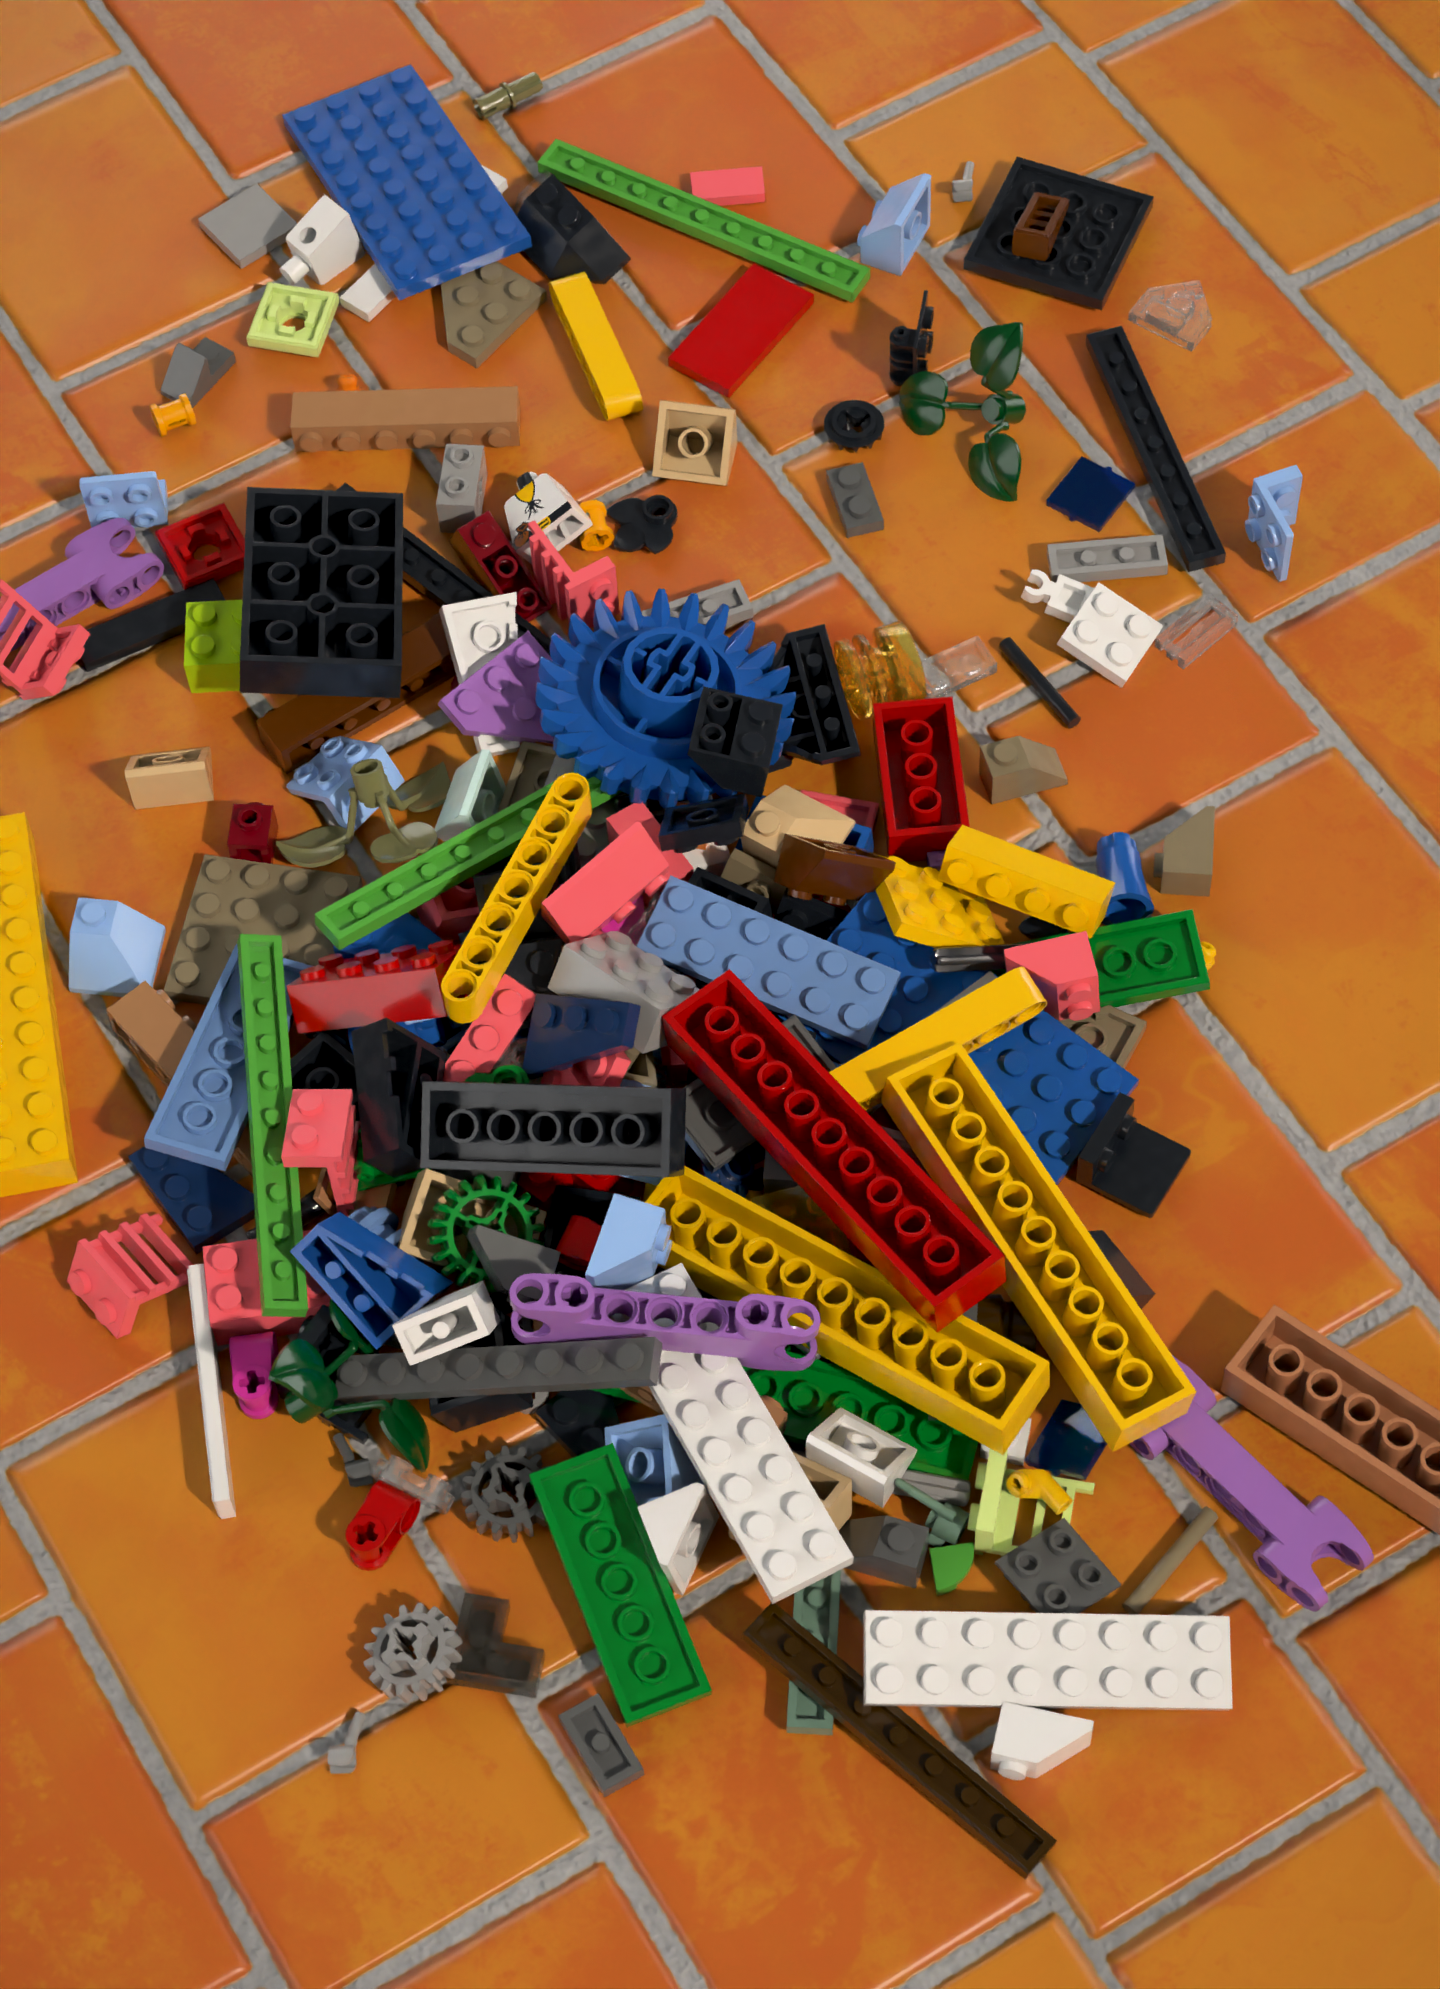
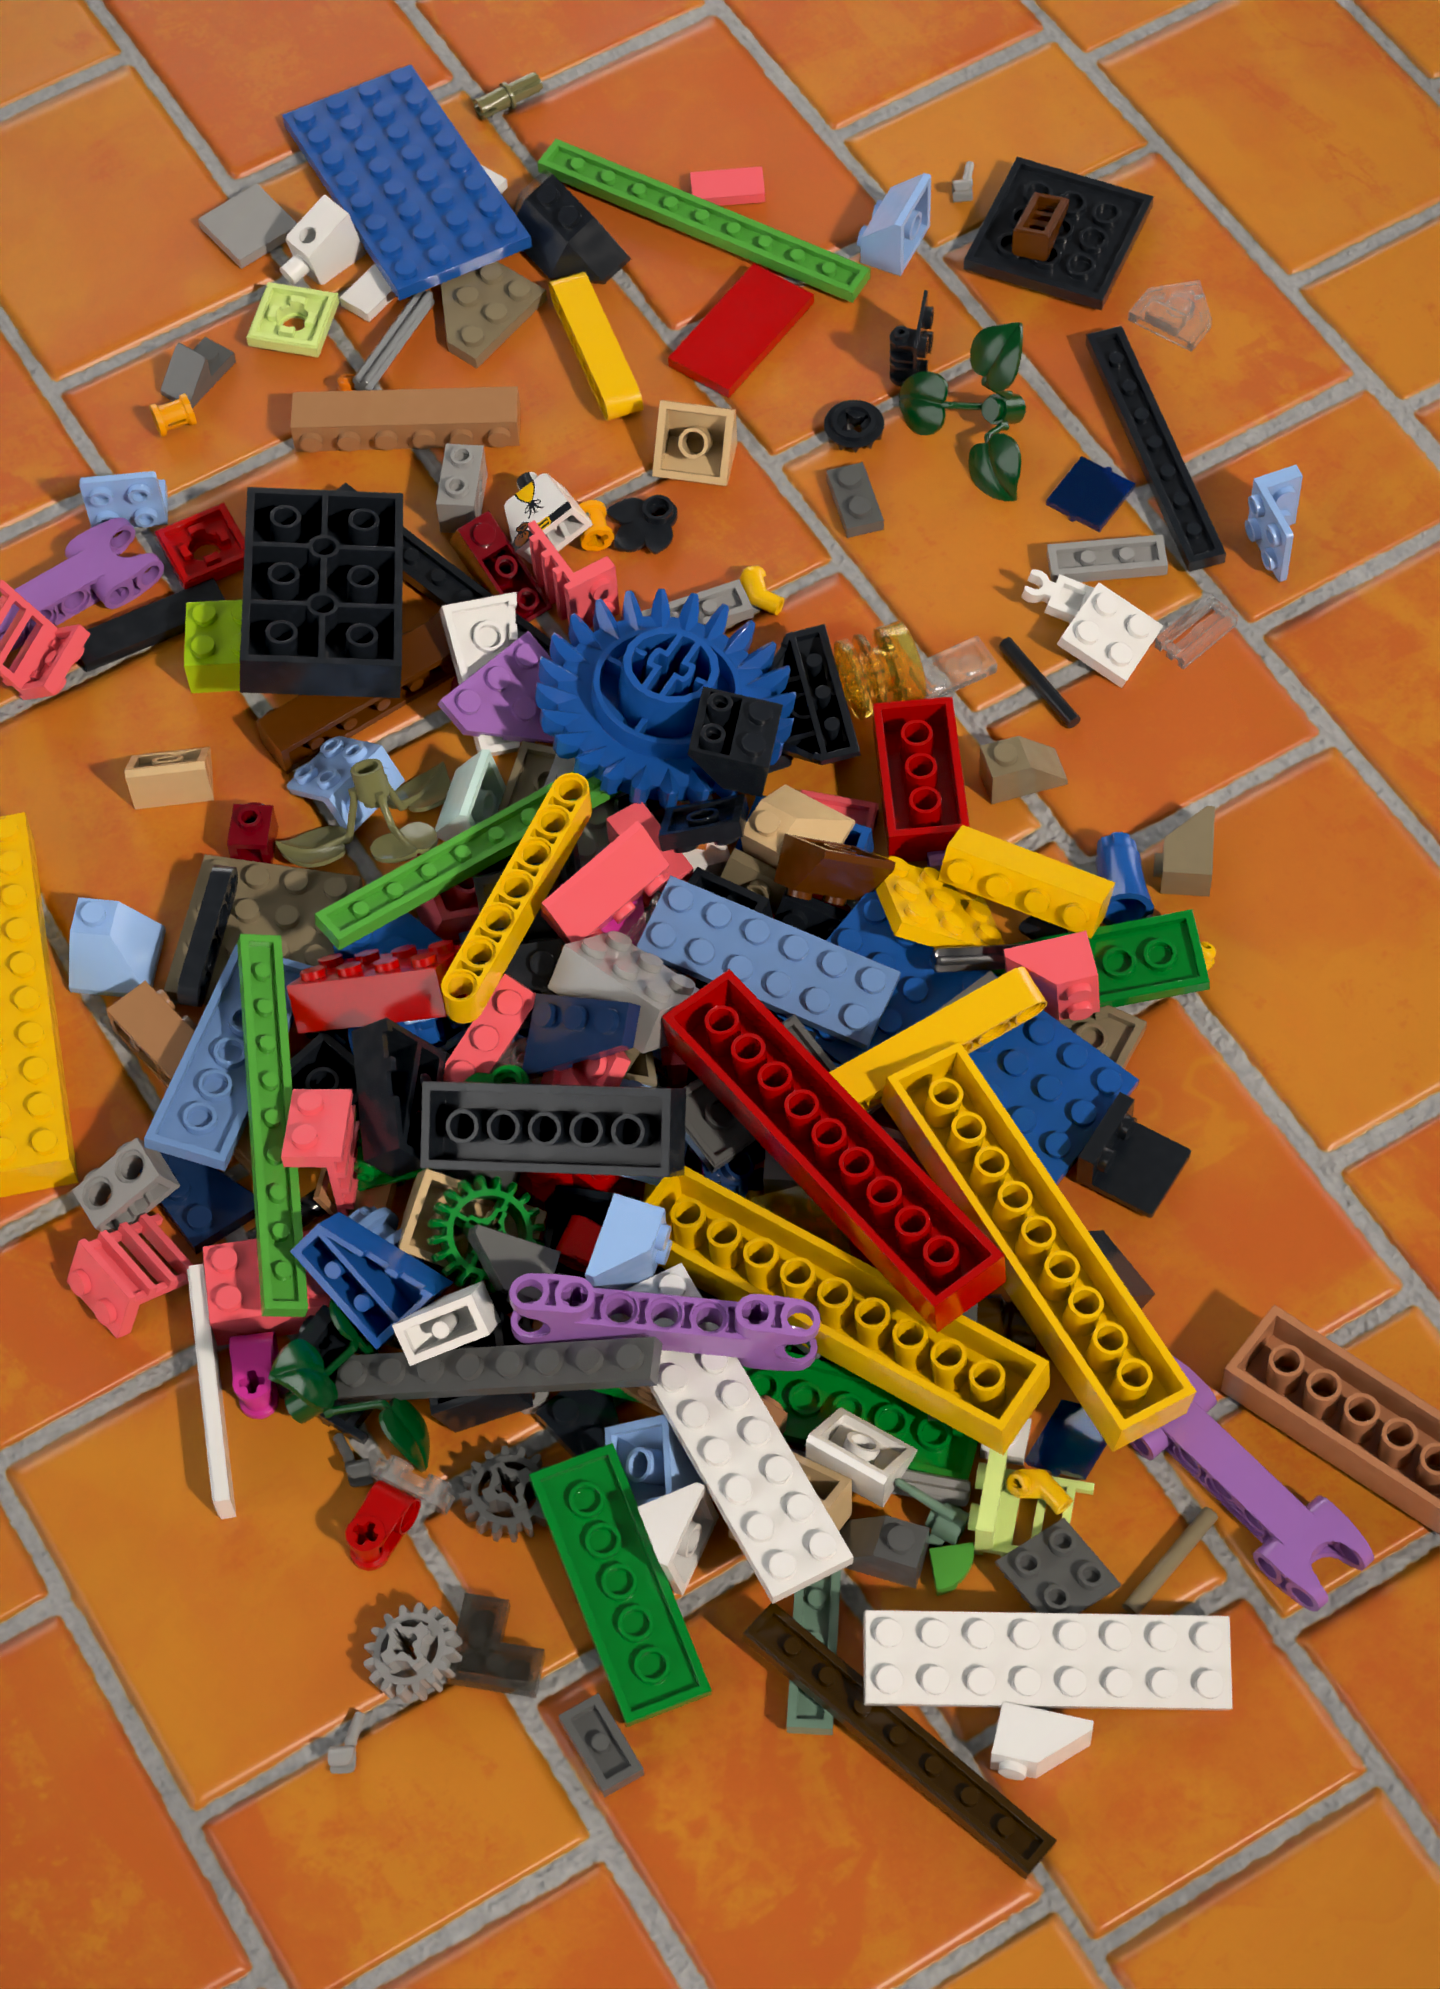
none -> light grey brick [72,1137,180,1233]
none -> black beam [177,865,238,1007]
none -> axle [352,290,435,391]
none -> yellow arm [740,565,785,616]

